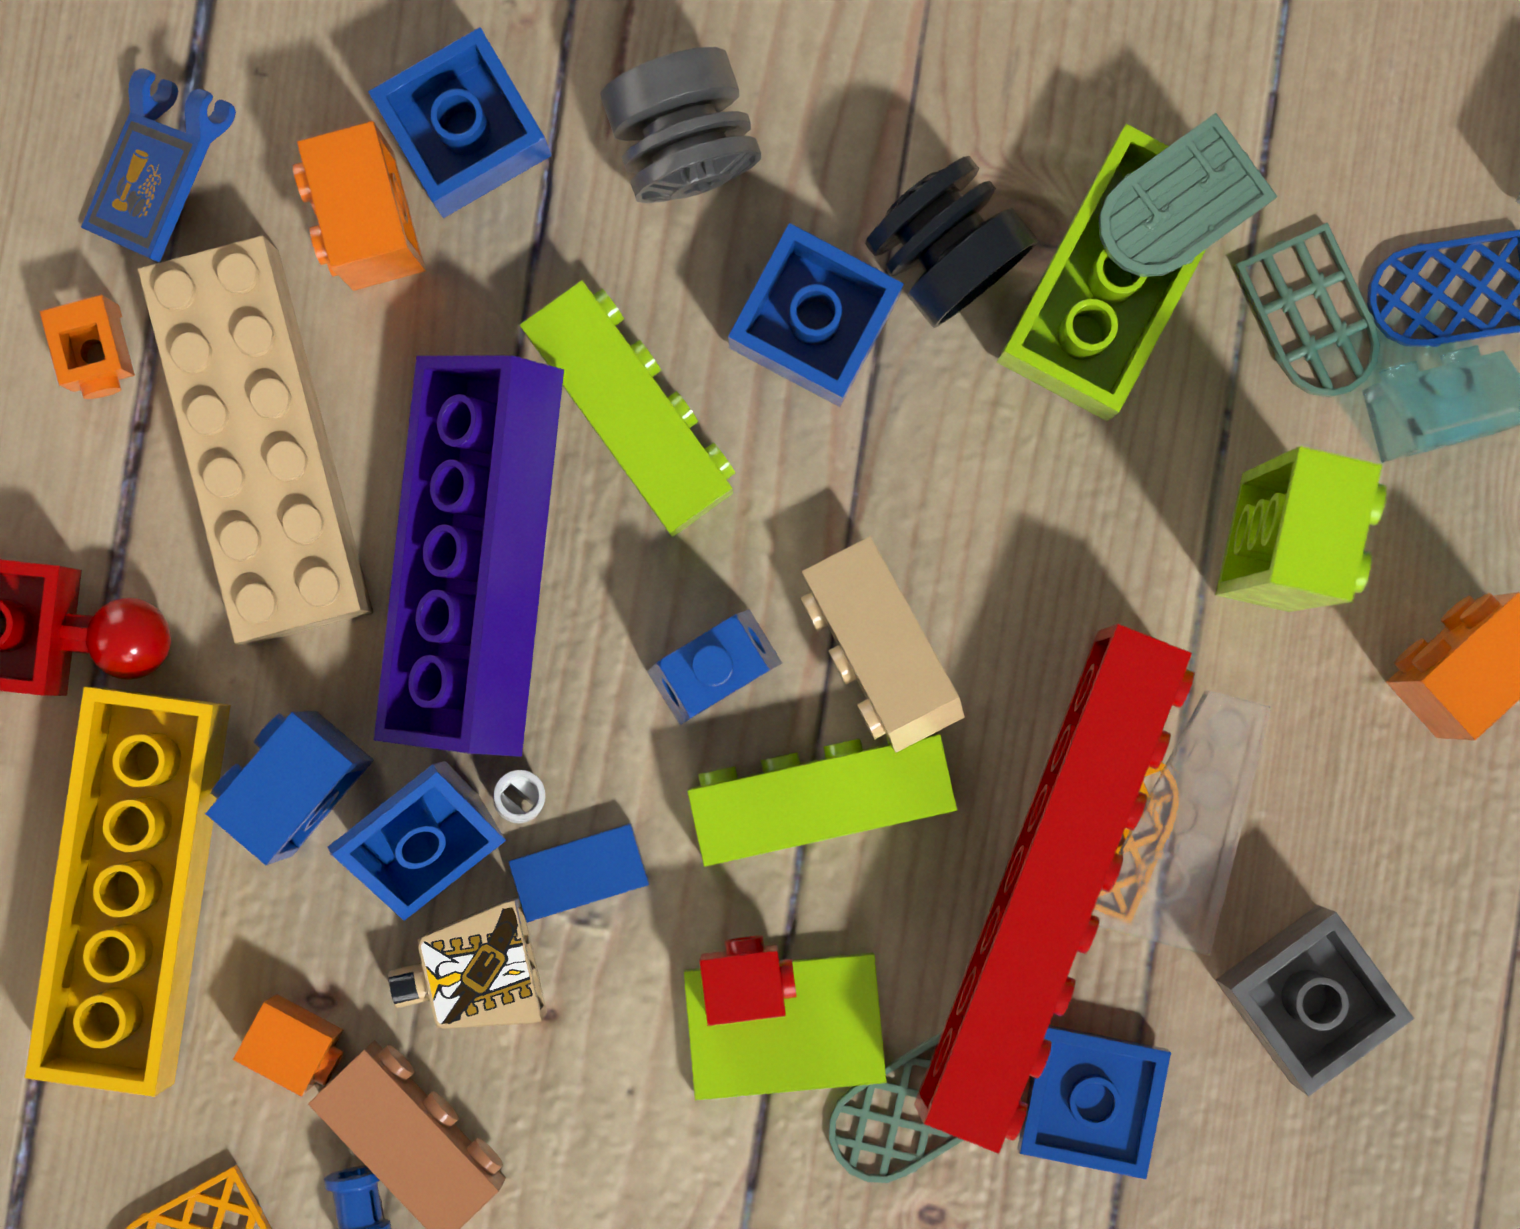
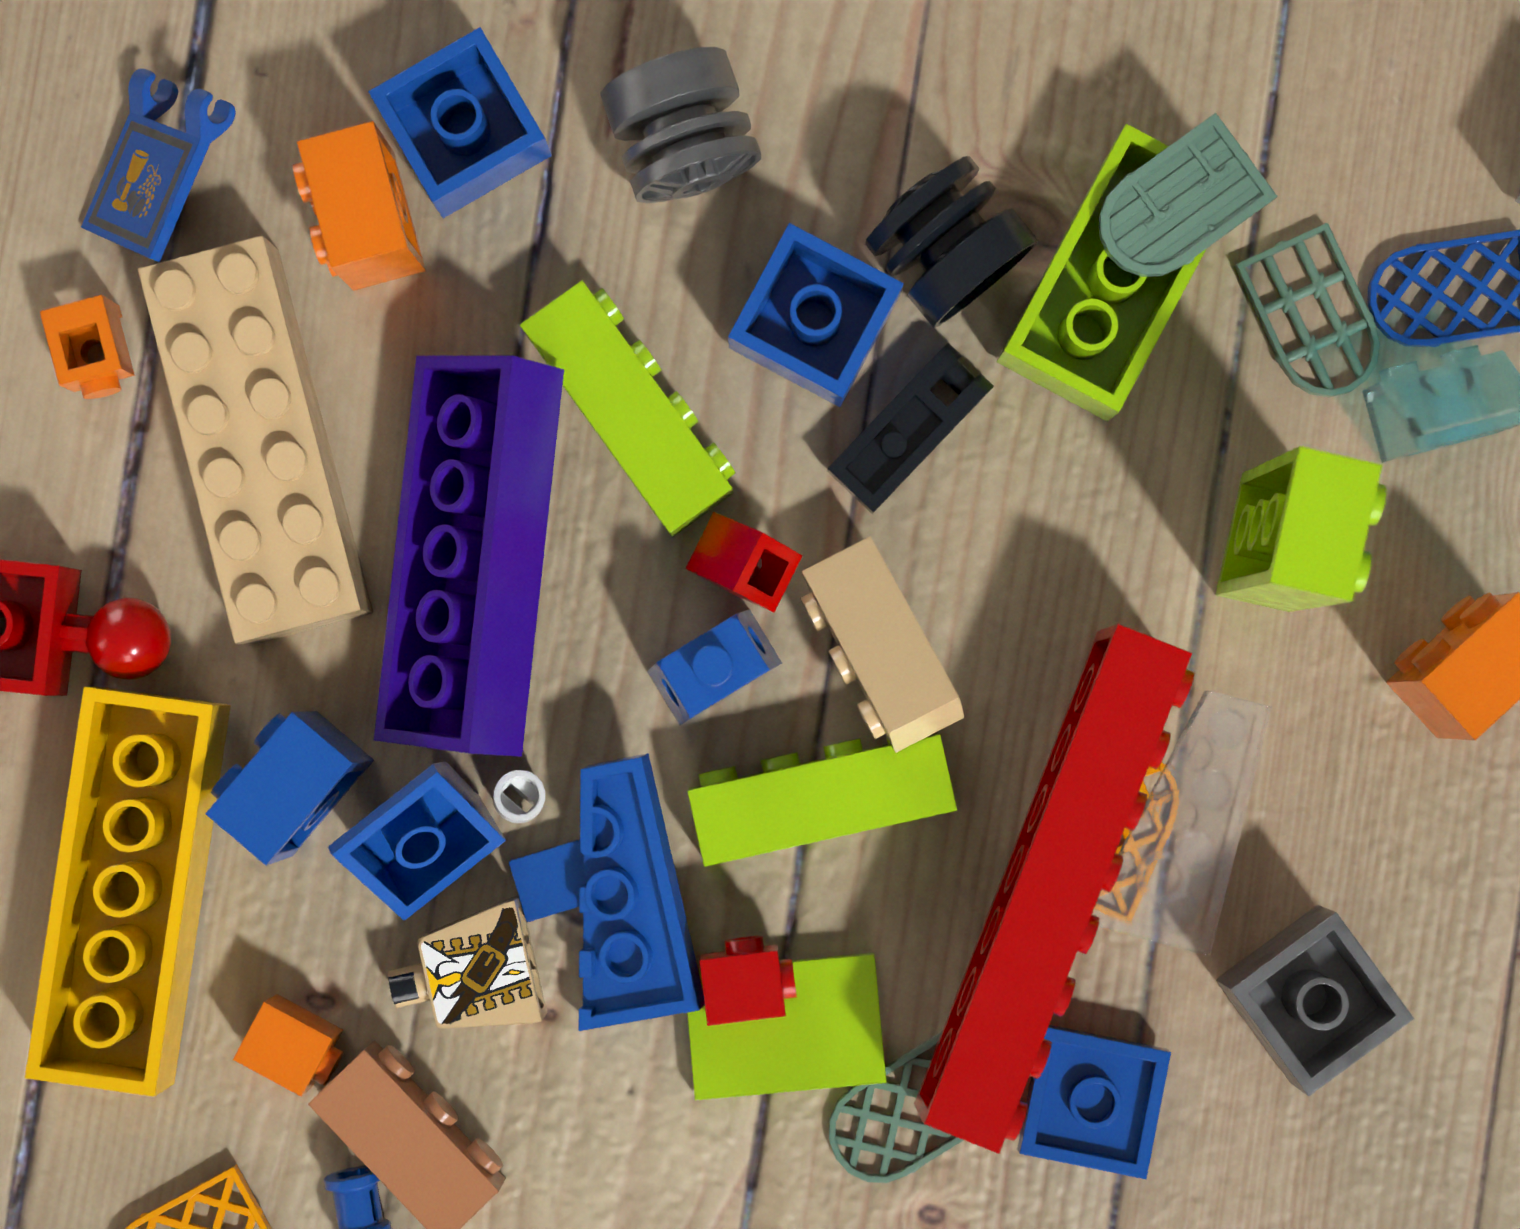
none -> blue wing [578,753,705,1031]
none -> red brick [685,512,803,613]
none -> black plate [827,343,994,514]

